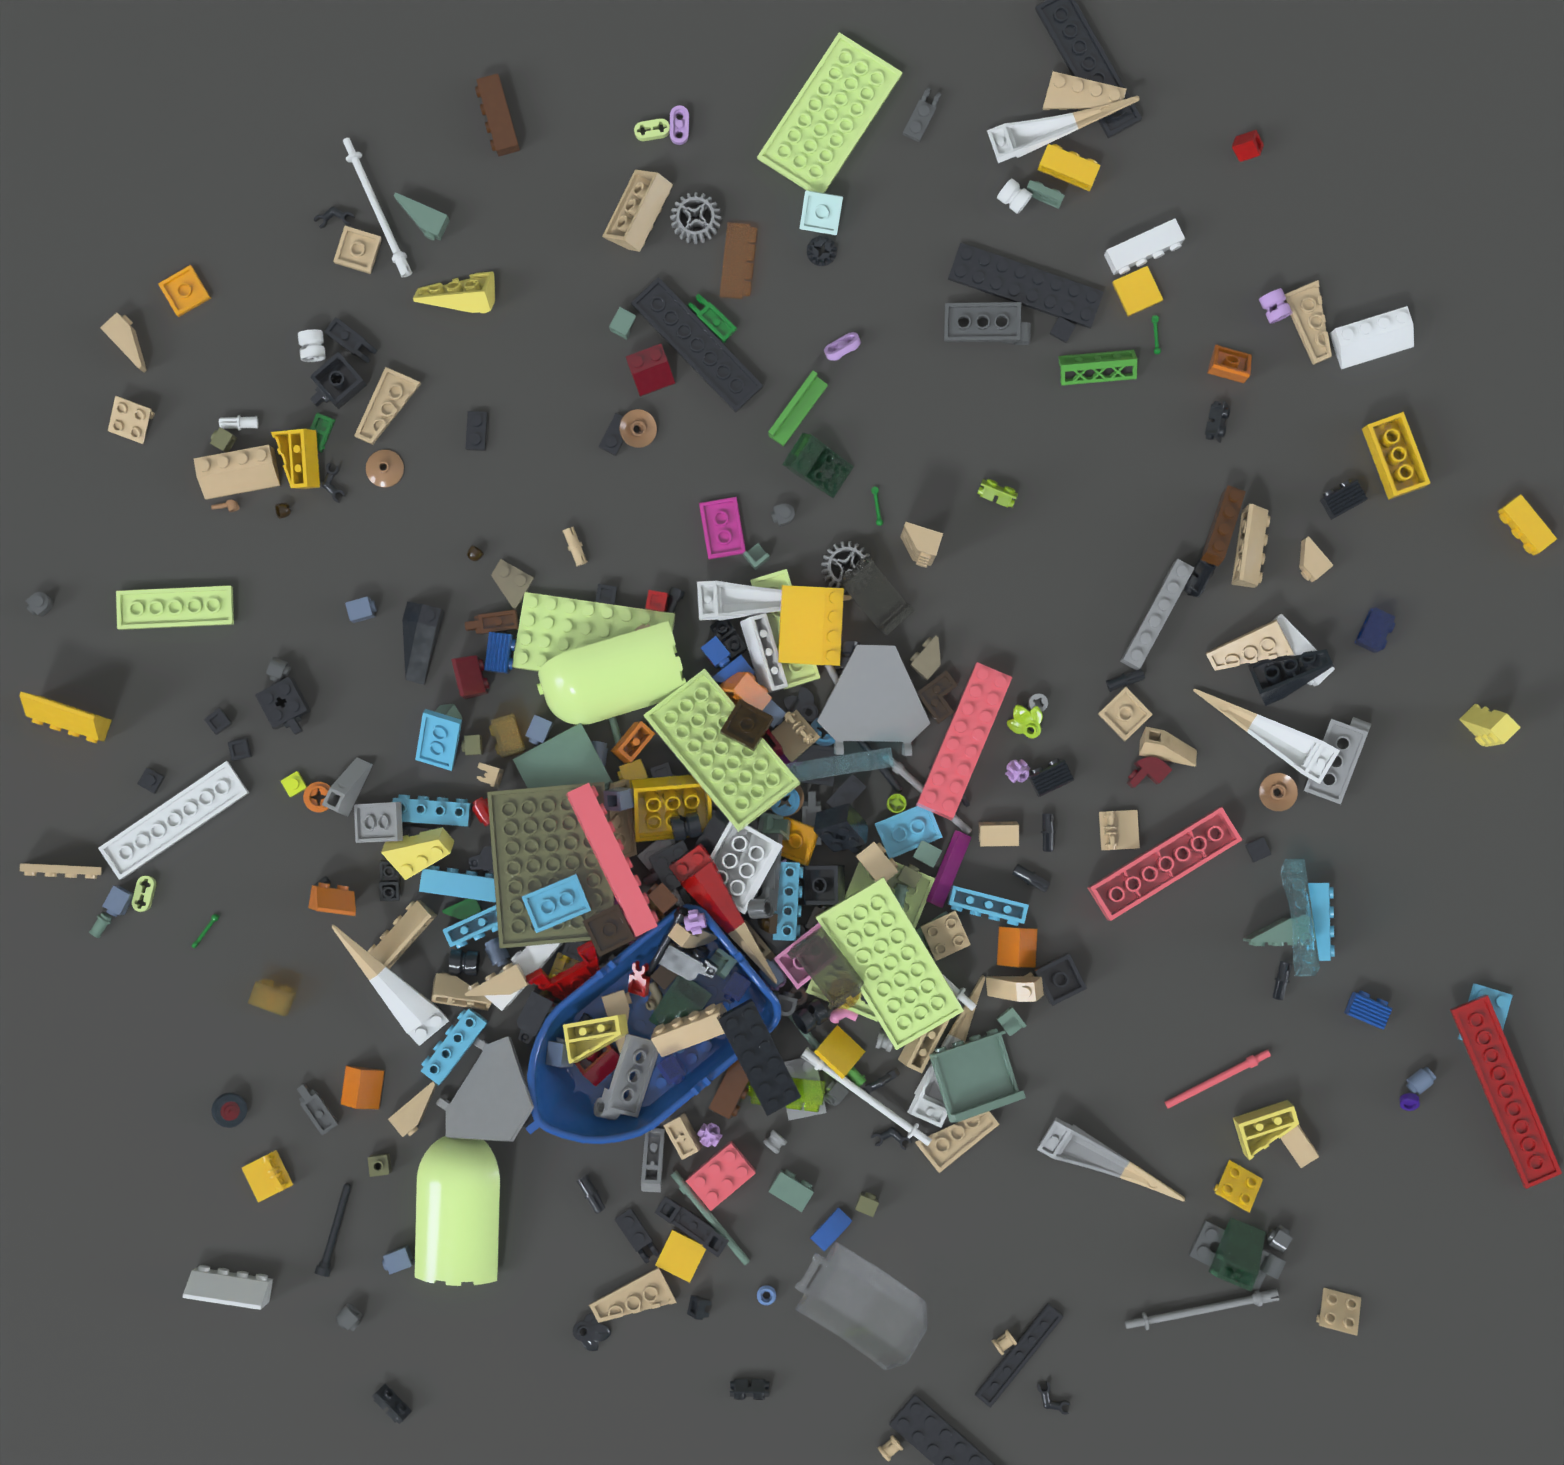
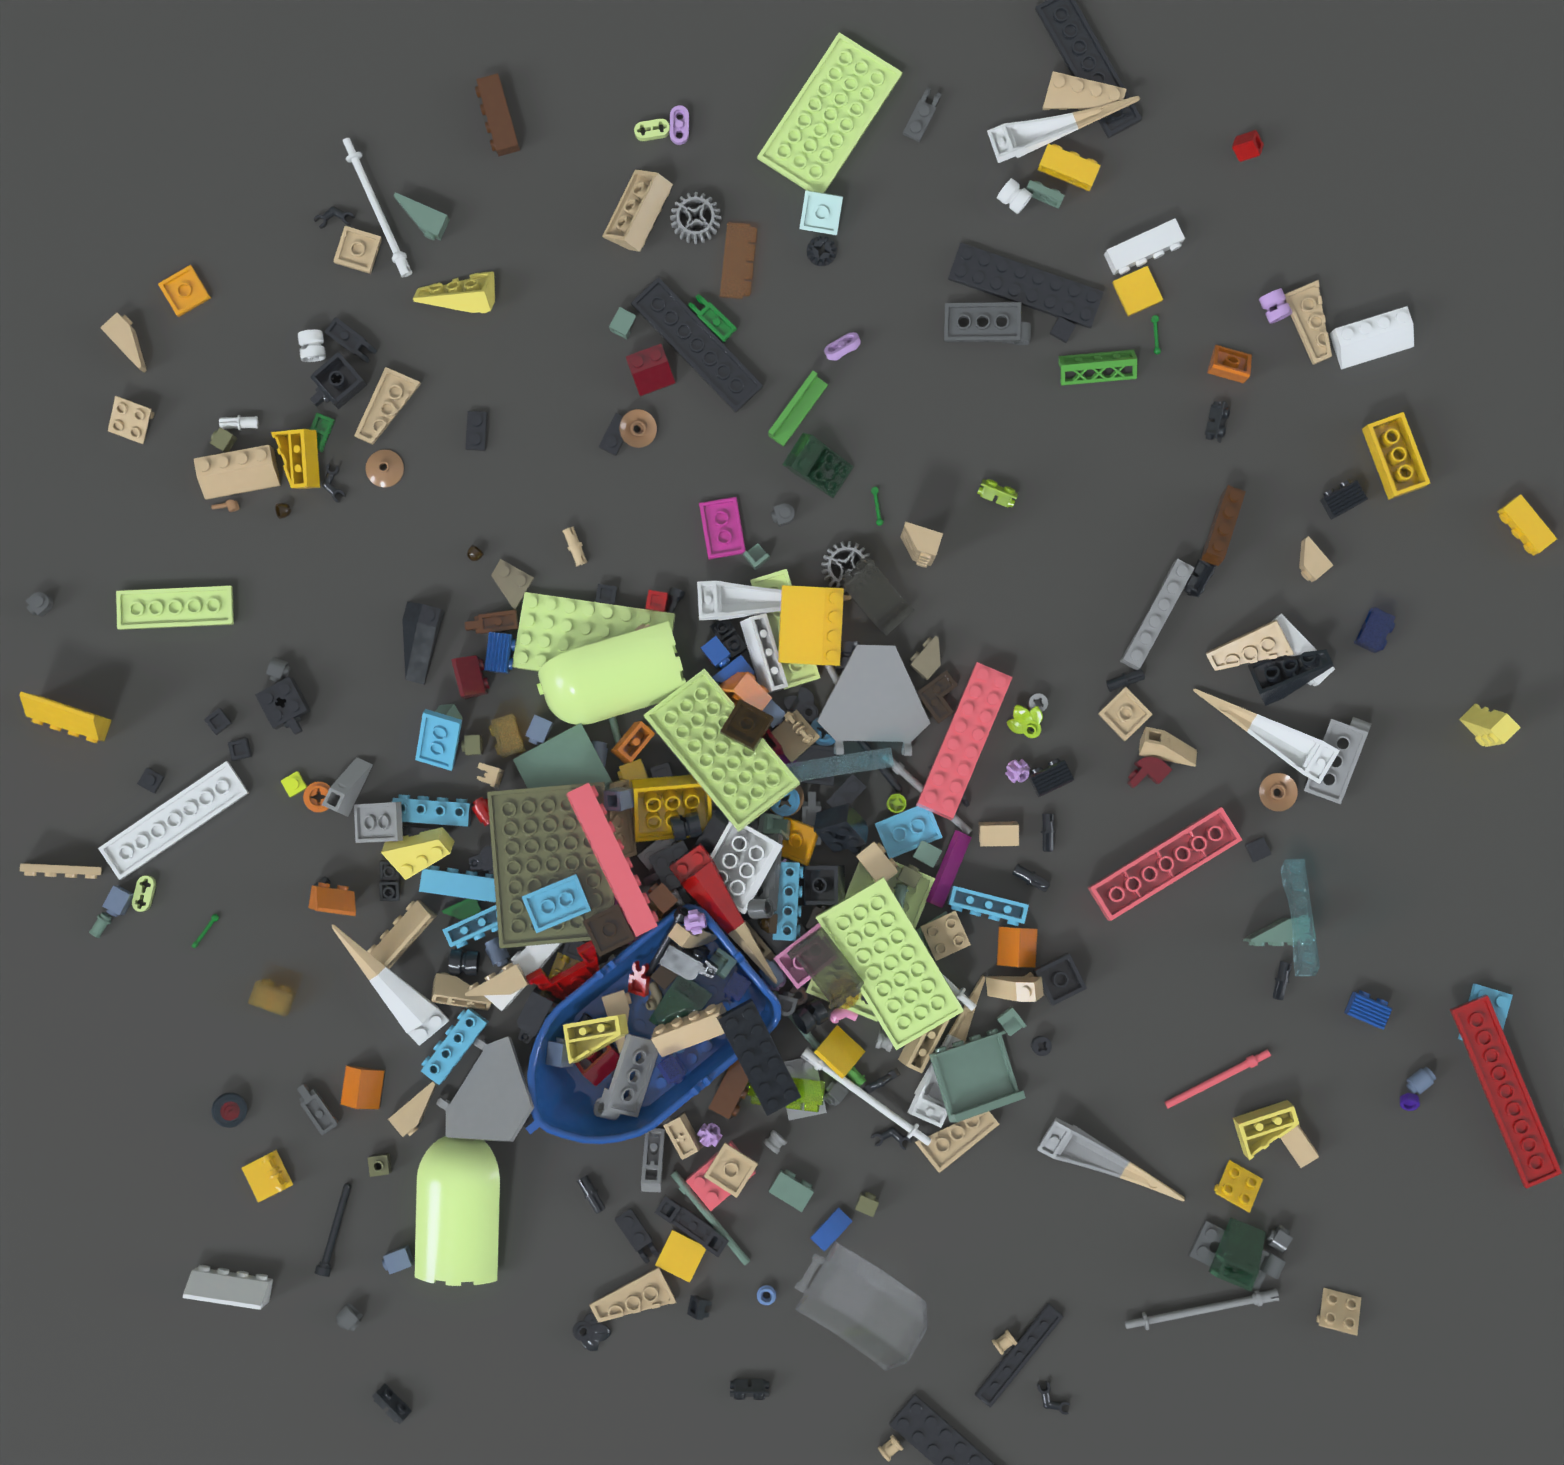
sand blue brick [345,597,377,623] -> none
tan hinge [1099,810,1140,850] -> none
tan slope [1232,504,1270,588] -> none
medium azure brick [1305,883,1335,961] -> none
none -> tan plate [704,1143,758,1198]
none -> black wheel [1031,1036,1052,1056]

